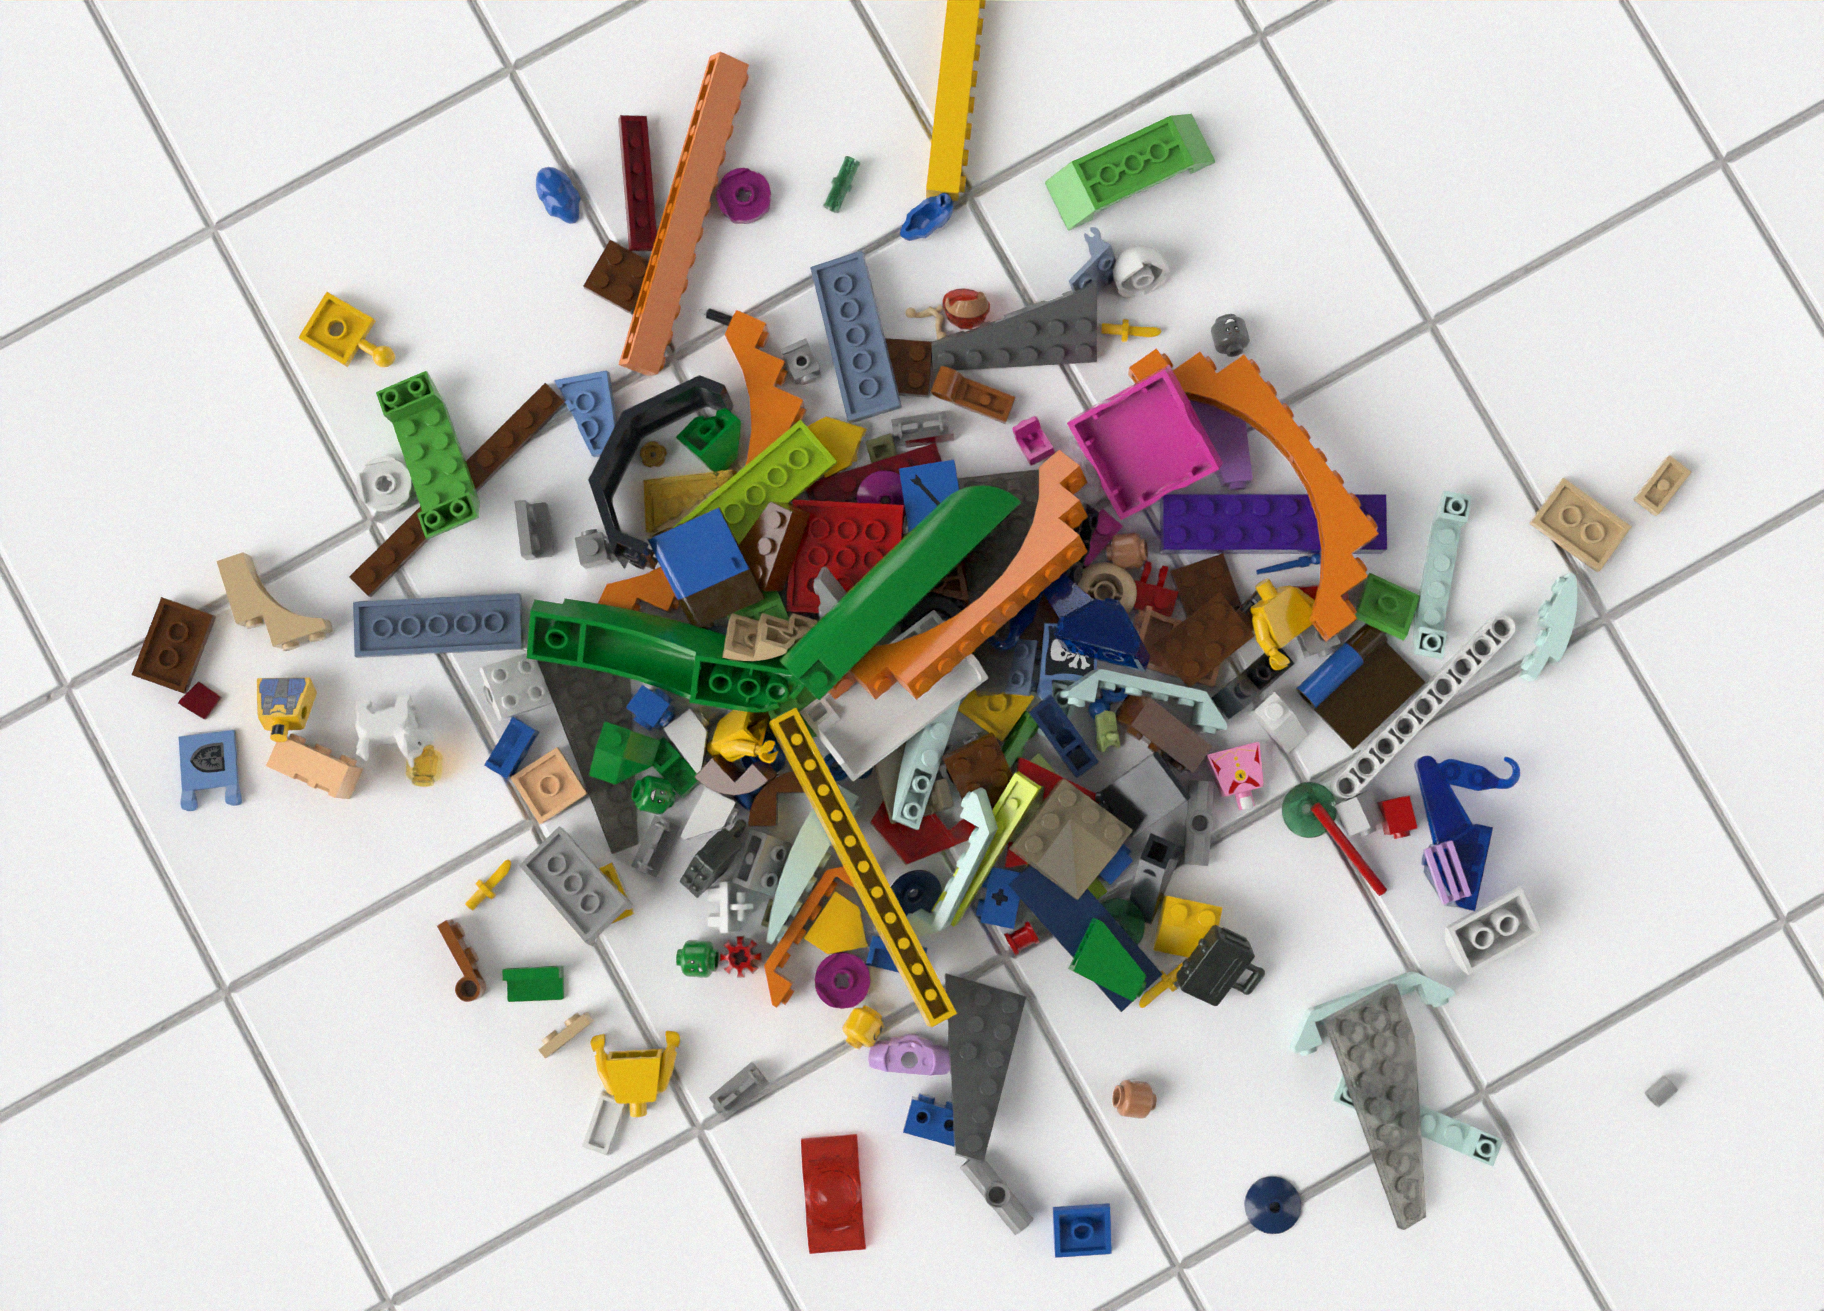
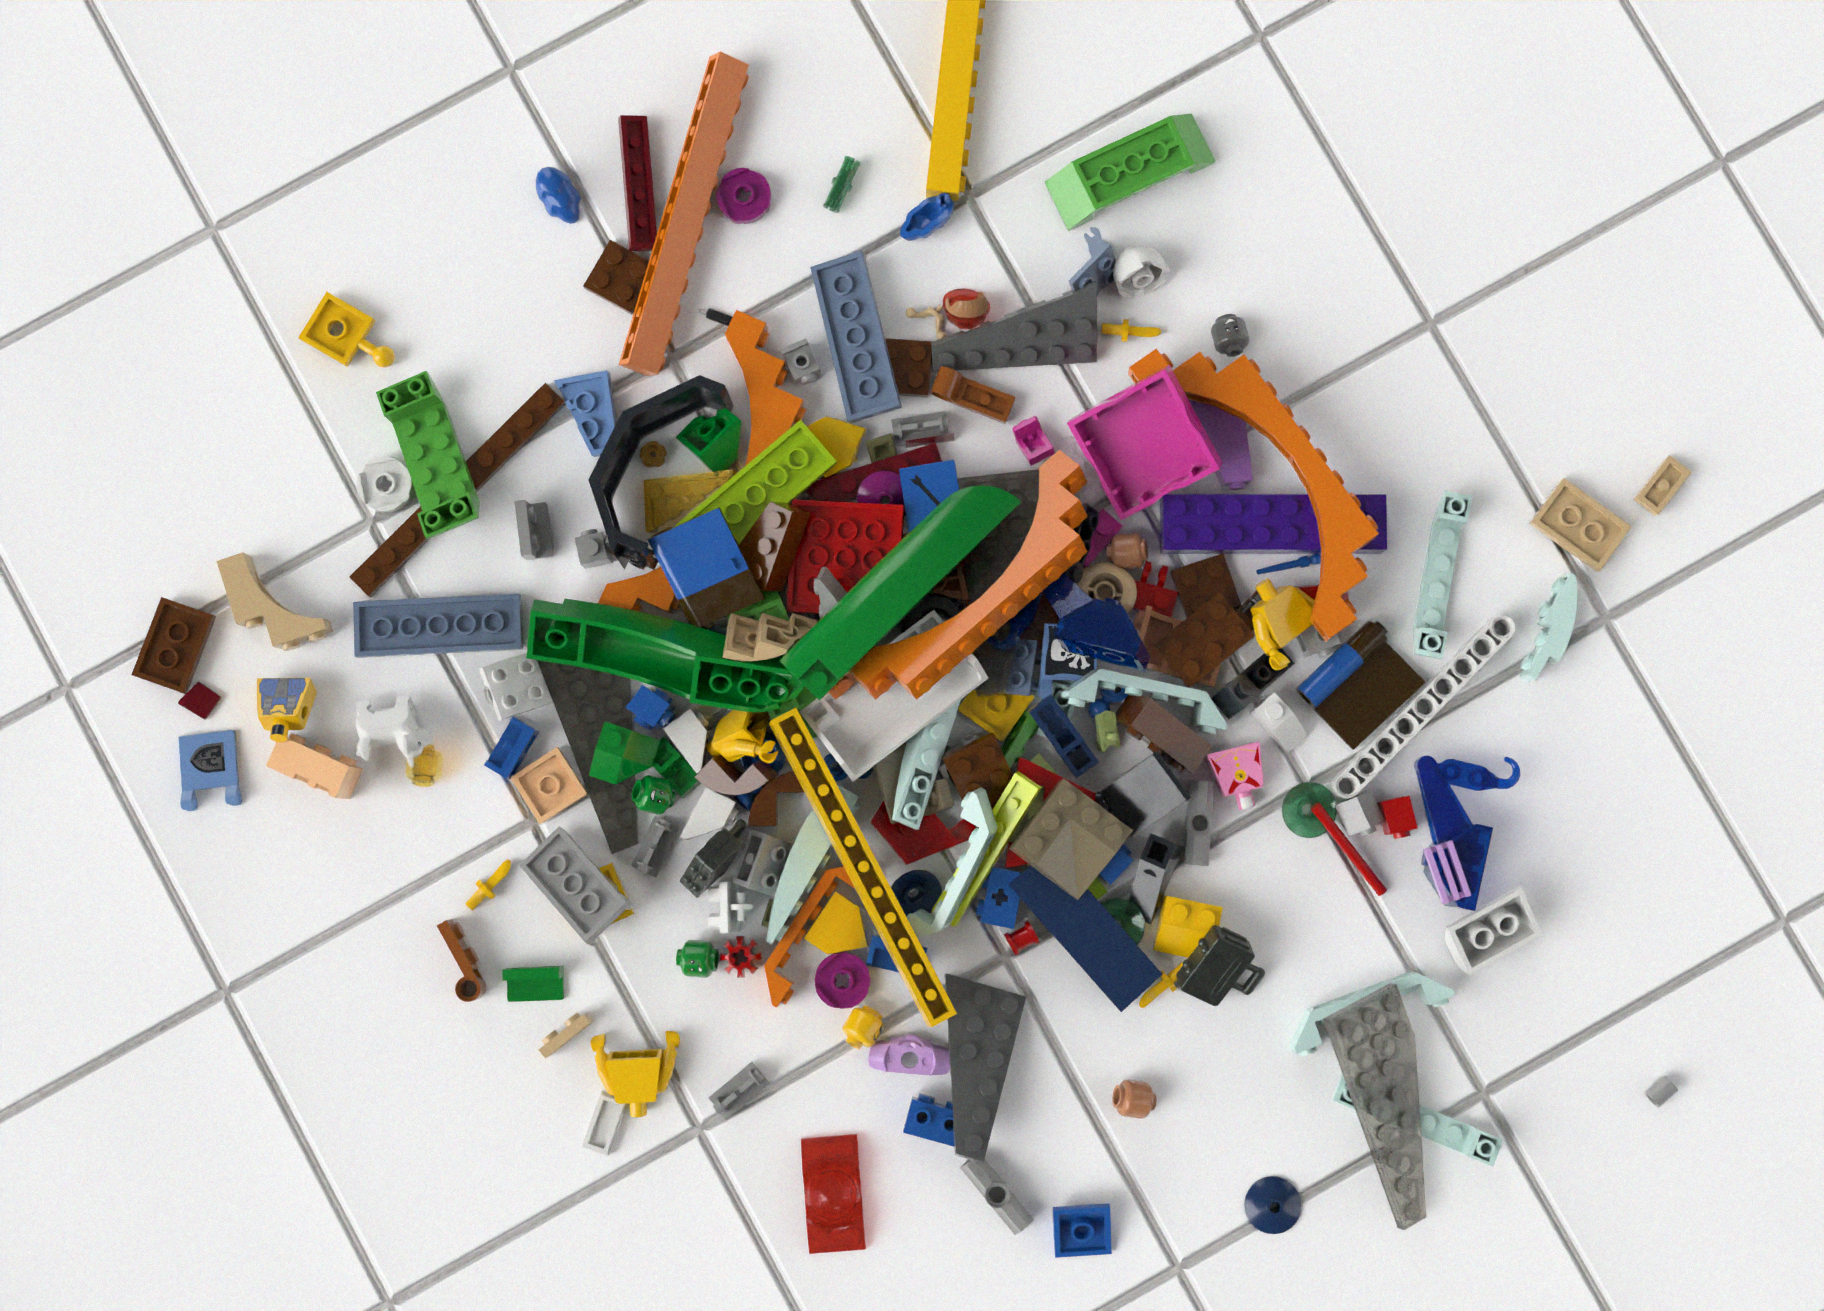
green slope [1068,918,1146,1002] -> none
bright green plate [1354,573,1420,641] -> none

